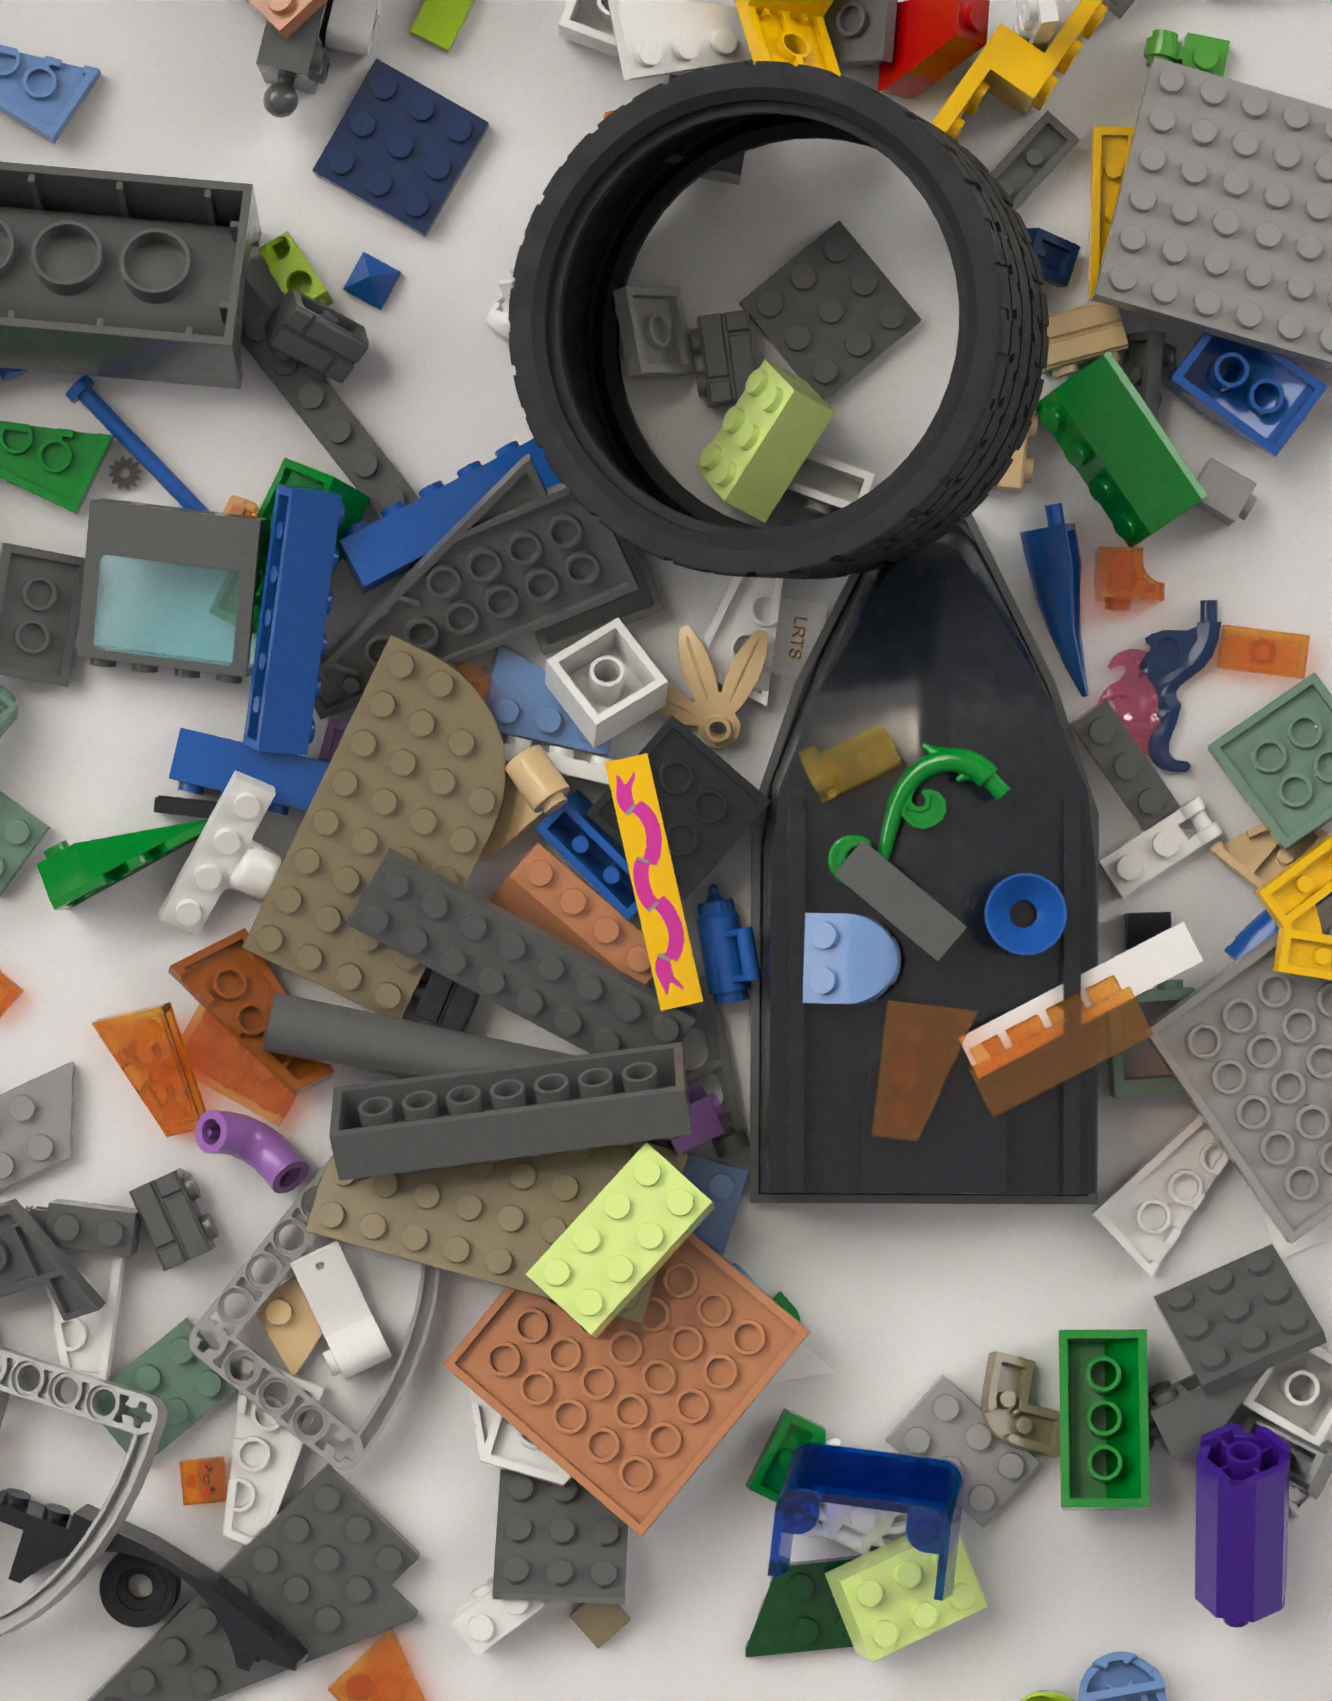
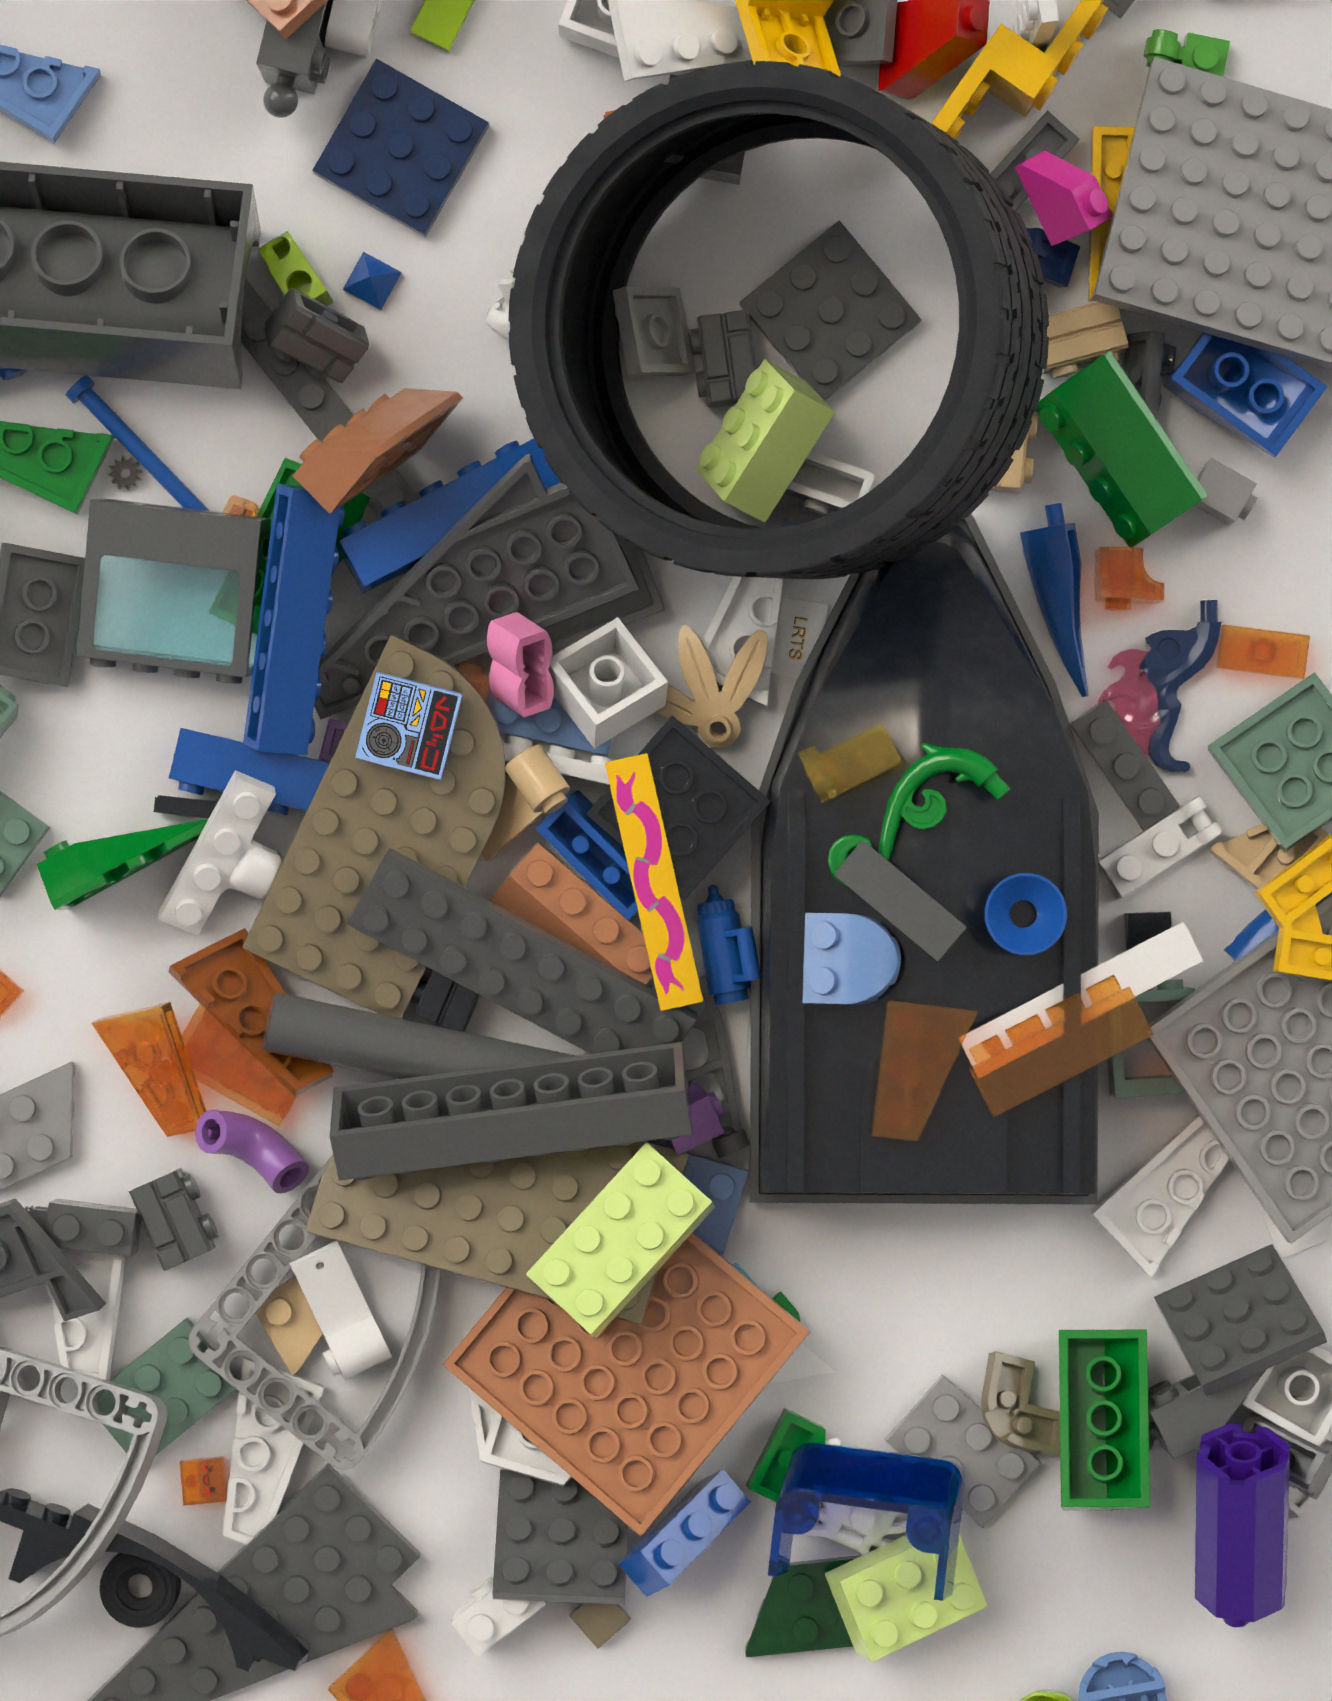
none -> nougat slope [293,388,463,514]
none -> tile [355,671,463,780]
none -> bright pink brick [487,612,554,718]
none -> brick [618,1469,751,1597]
none -> dark pink slope [1015,151,1113,246]

